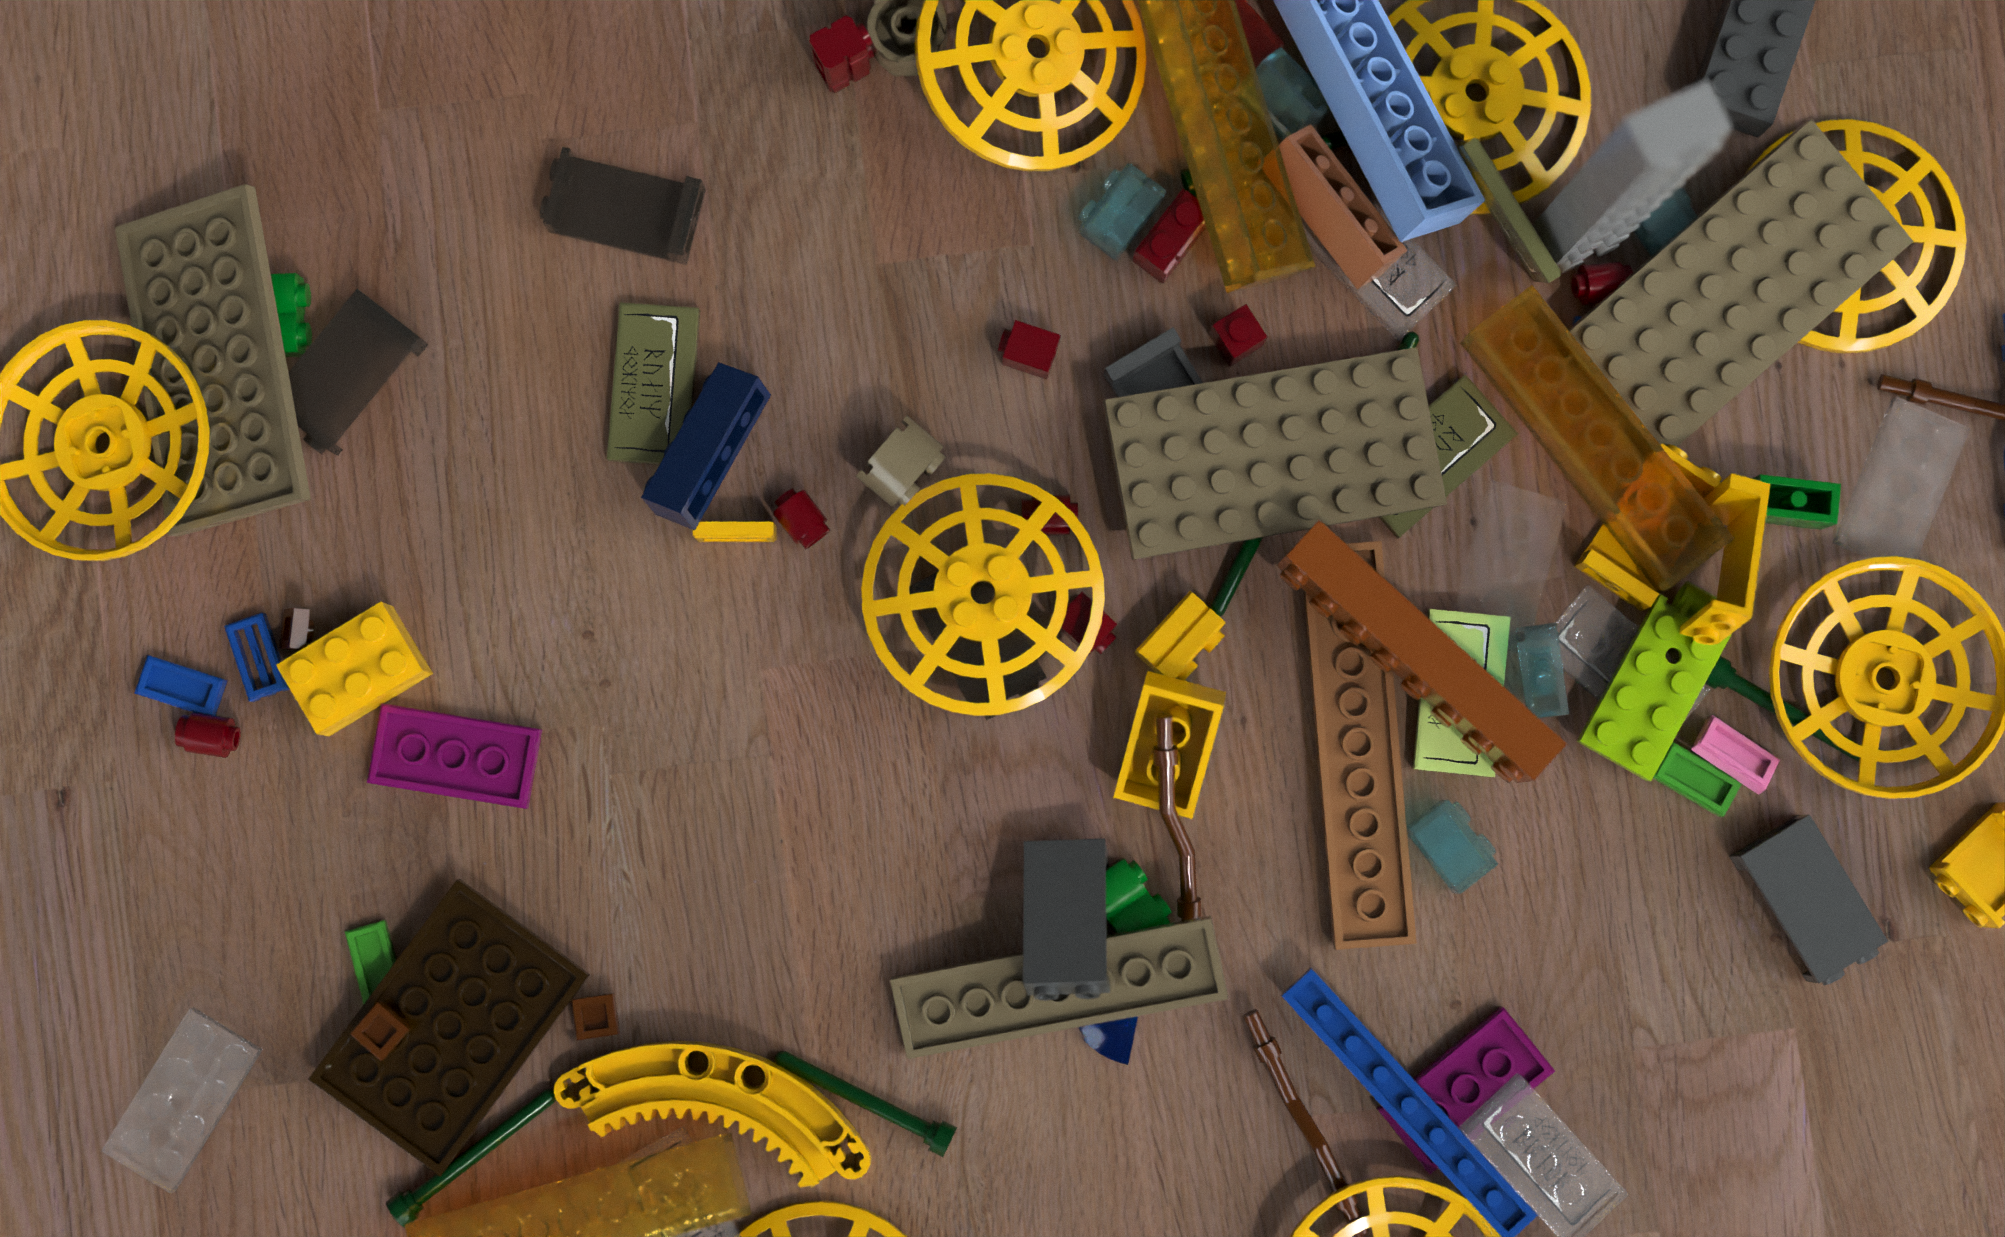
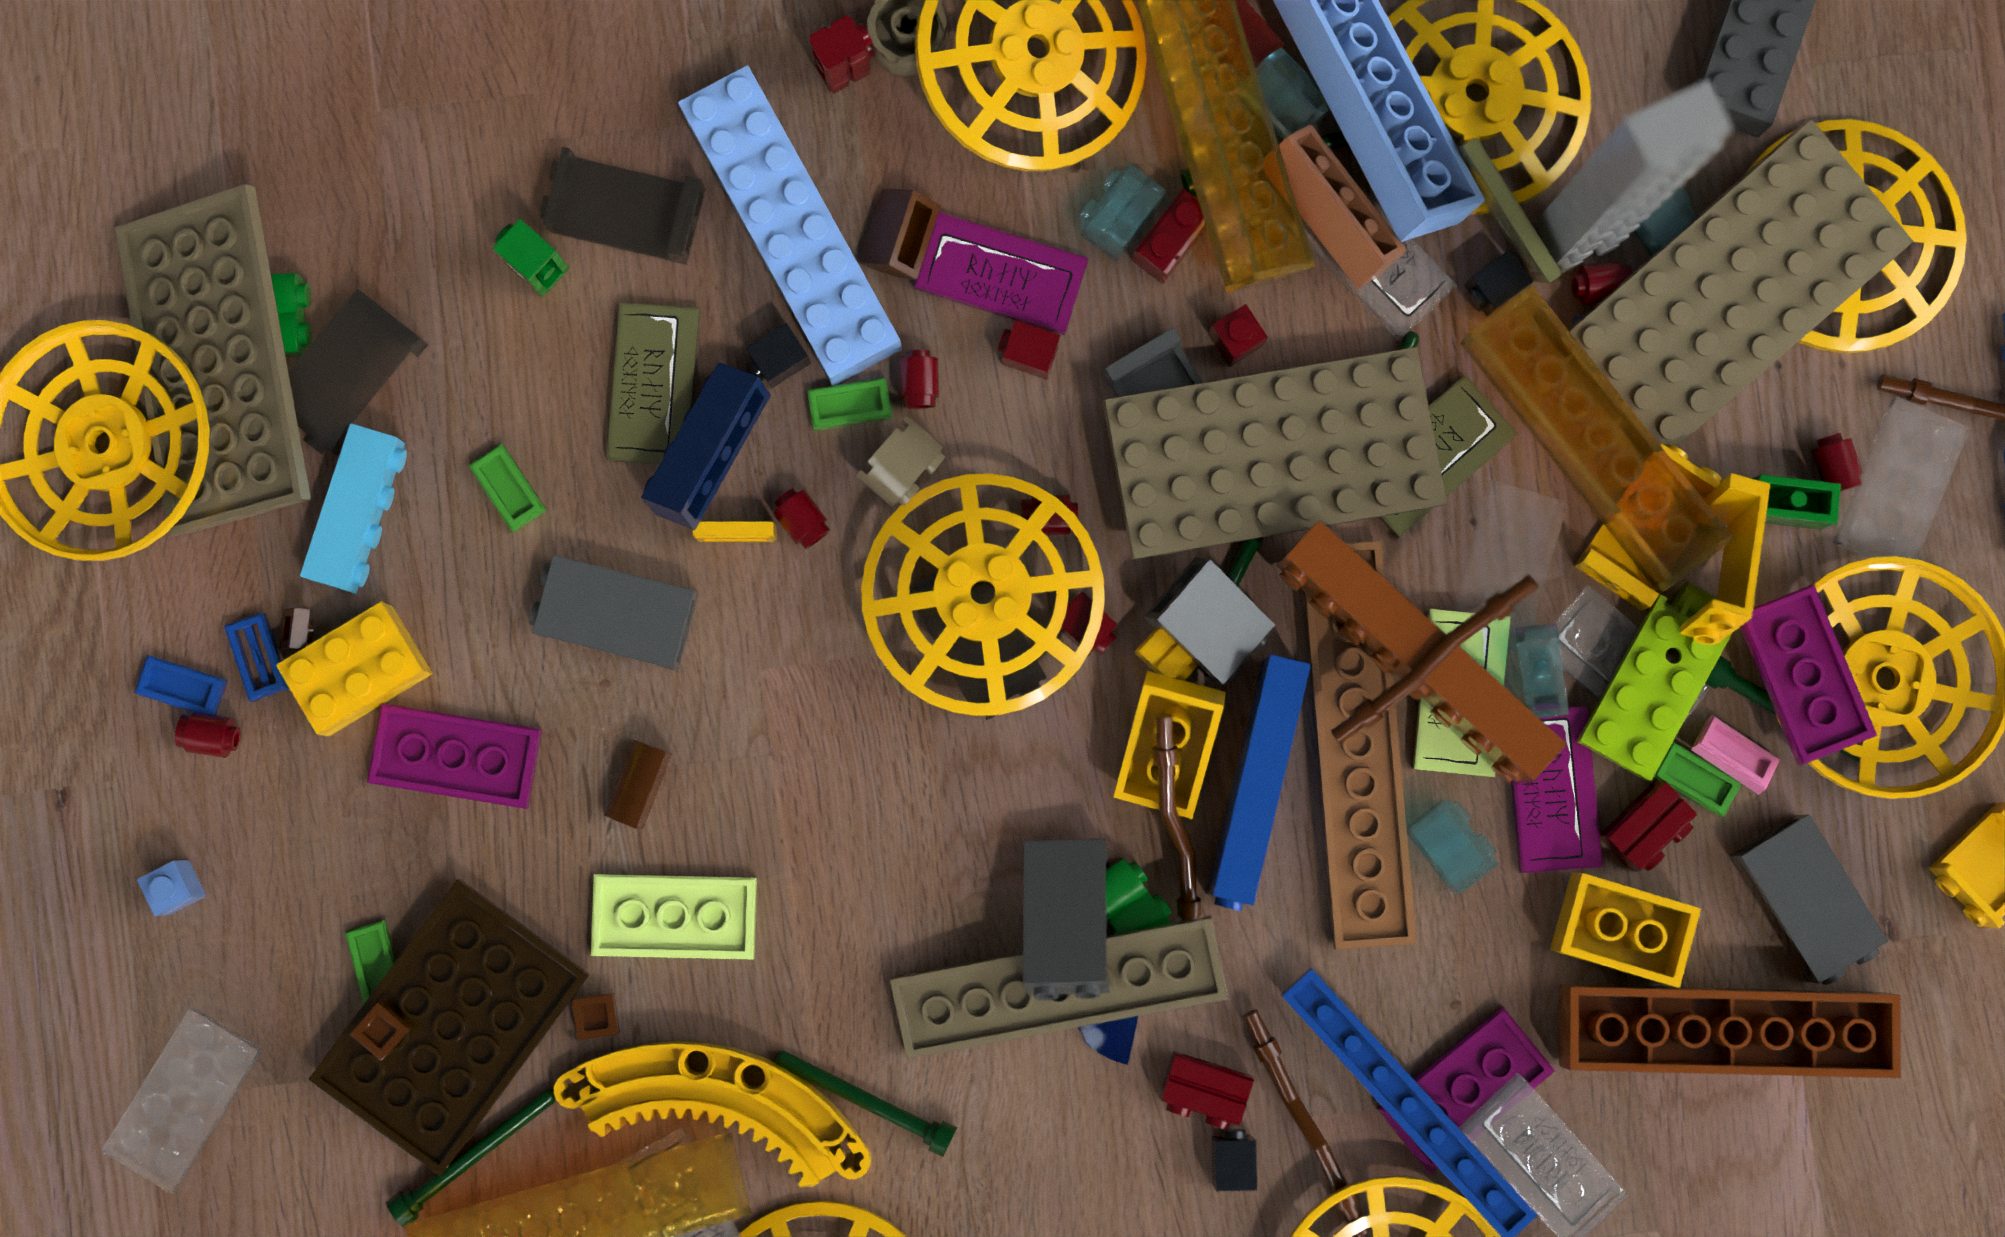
none -> medium blue brick [136,860,206,916]
none -> medium azure brick [300,423,407,594]
none -> bright green tile [468,443,547,533]
none -> green brick [492,218,569,297]
none -> dark grey panel [529,555,699,671]
none -> yellowish green tile [591,874,757,959]
none -> reddish brown brick [604,739,672,829]
none -> light blue brick [678,65,902,386]
none -> black brick [746,323,811,389]
none -> bright green tile [807,378,892,431]
none -> reddish brown brick [859,189,941,280]
none -> dark red brick [898,349,939,409]
none -> magenta tile [914,212,1089,335]
none -> panel [1143,557,1275,685]
none -> dark red brick [1159,1051,1254,1130]
none -> blue brick [1206,655,1311,911]
none -> black brick [1212,1129,1258,1191]
none -> reddish brown bar [1331,574,1539,744]
none -> black brick [1464,250,1534,317]
none -> magenta tile [1511,706,1603,873]
none -> yellow brick [1550,872,1701,988]
none -> dark orange brick [1559,984,1901,1078]
none -> dark red brick [1600,780,1697,872]
none -> magenta tile [1740,584,1877,765]
none -> dark red brick [1811,433,1863,491]

